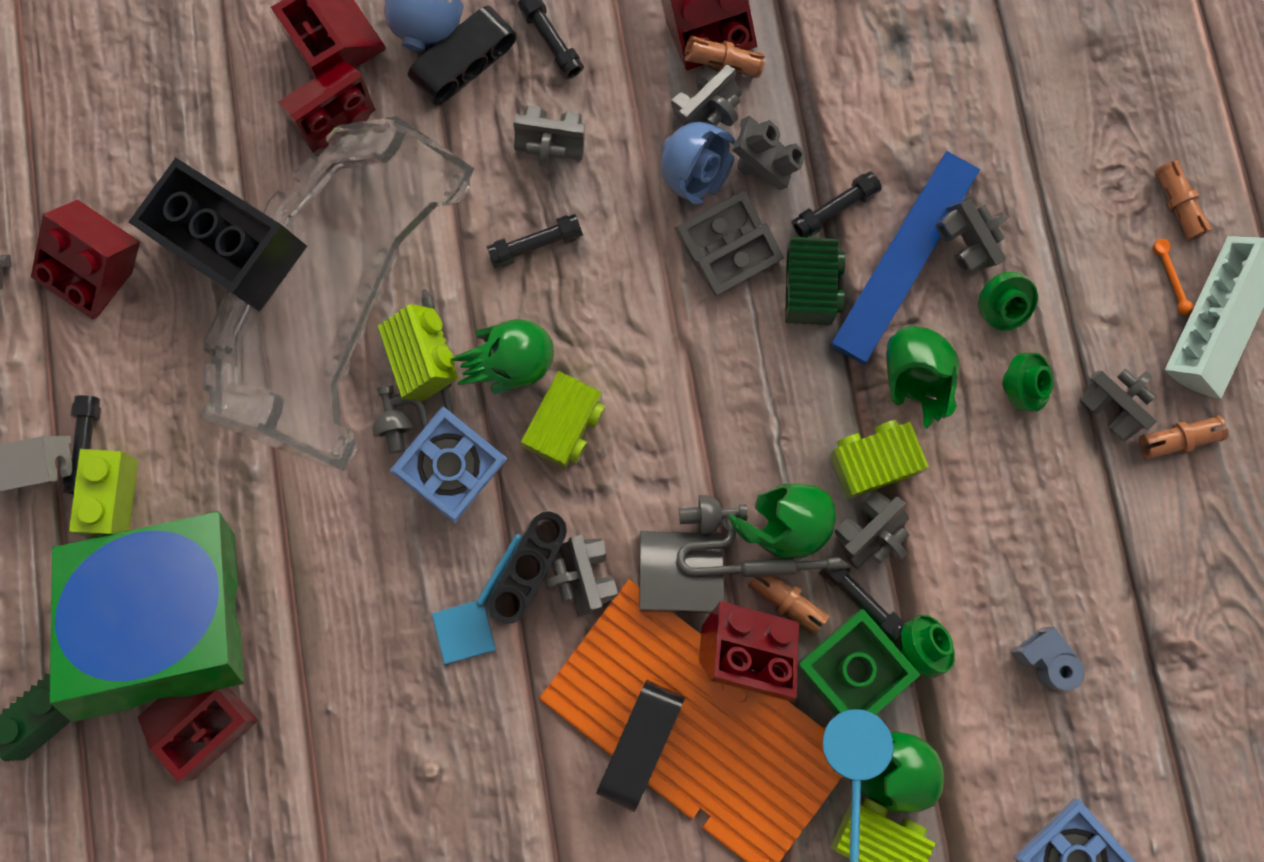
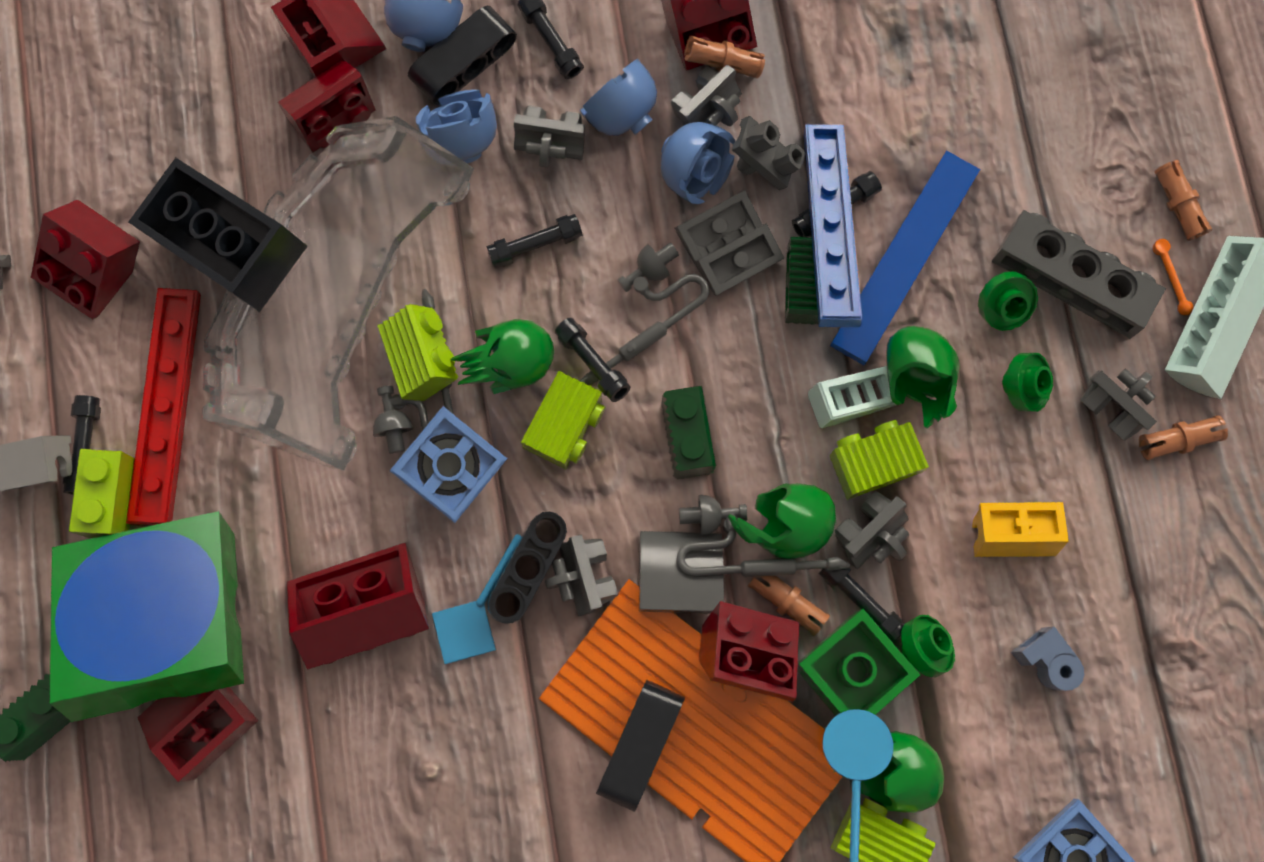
dark grey hips [935,197,1007,273] -> none
none -> red tile [126,288,201,526]
none -> dark red slope [287,542,429,670]
none -> medium blue cylinder [416,90,497,163]
none -> black bar [555,318,631,402]
none -> medium blue cylinder [579,59,657,136]
none -> dark grey piece [580,242,709,385]
none -> dark green brick [661,386,716,479]
none -> tile [804,124,862,327]
none -> light aqua slope [808,366,896,428]
none -> yellow hinge [972,502,1069,557]
none -> dark grey brick [992,210,1166,339]

